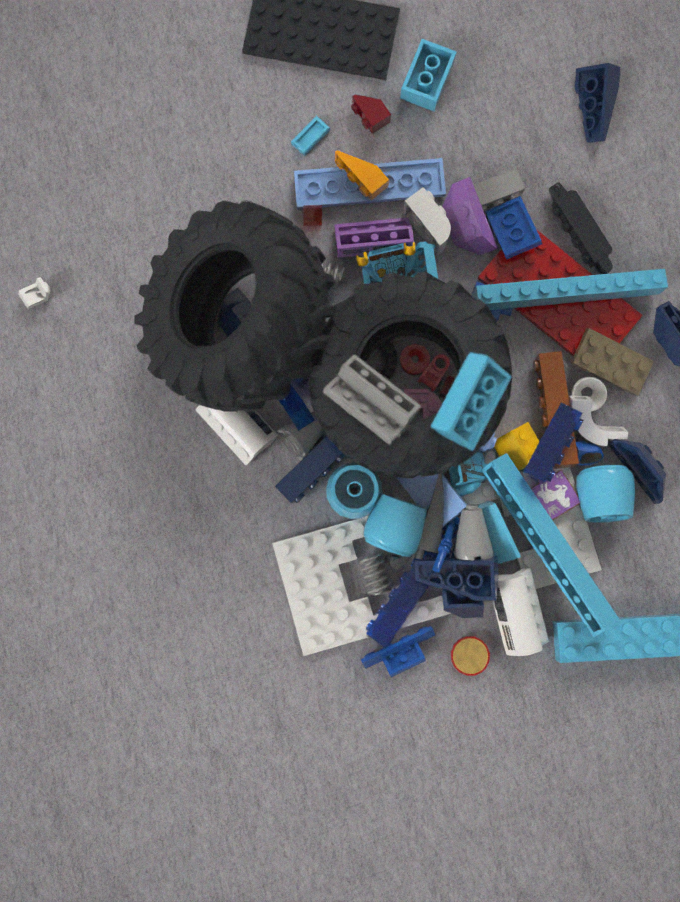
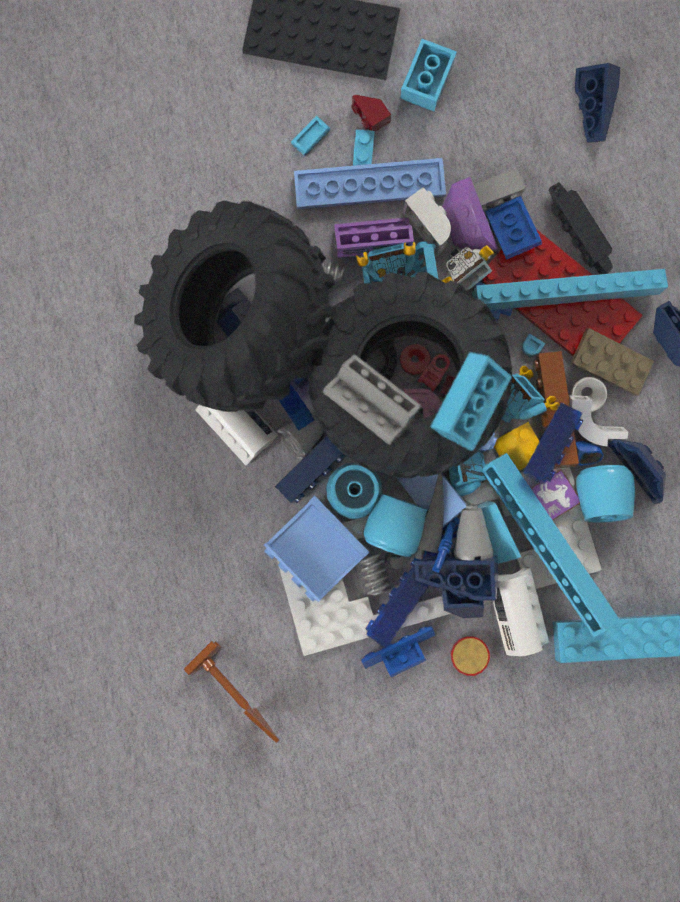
white bracket [18,277,50,309] -> none
clear red tile [303,205,322,226] -> none
light orange slope [335,150,389,201] -> none
none -> dark orange piece [184,641,279,743]
none -> light blue panel [264,496,369,602]
none -> medium azure plate [353,130,375,166]
none -> white torso [442,245,494,291]
none -> medium azure torso [502,366,560,423]
none -> medium azure tile [522,333,545,357]

